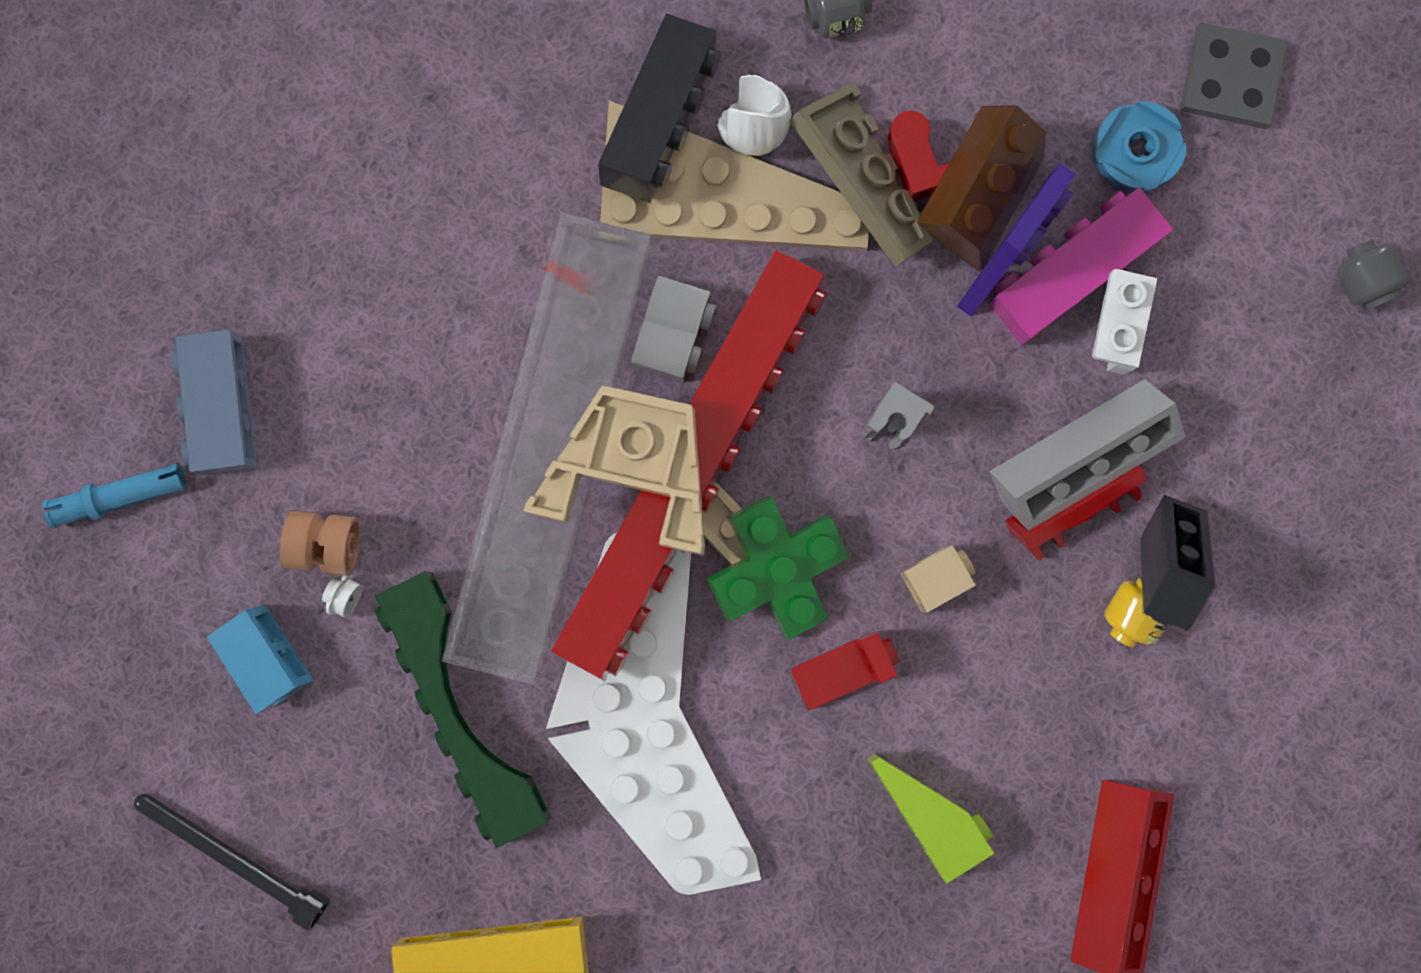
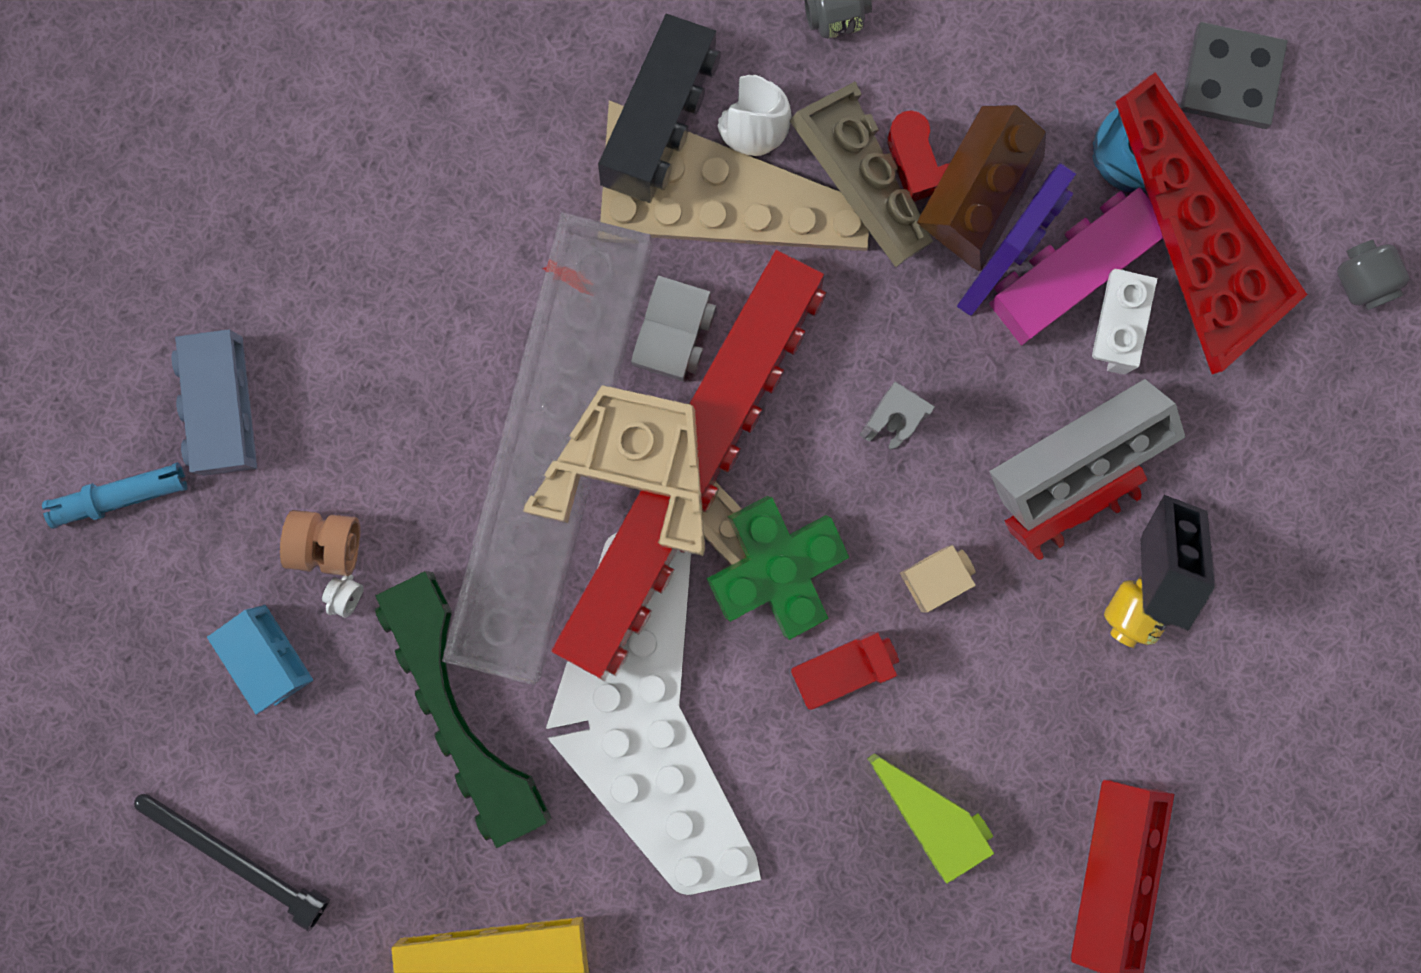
none -> red wing [1115,72,1308,374]

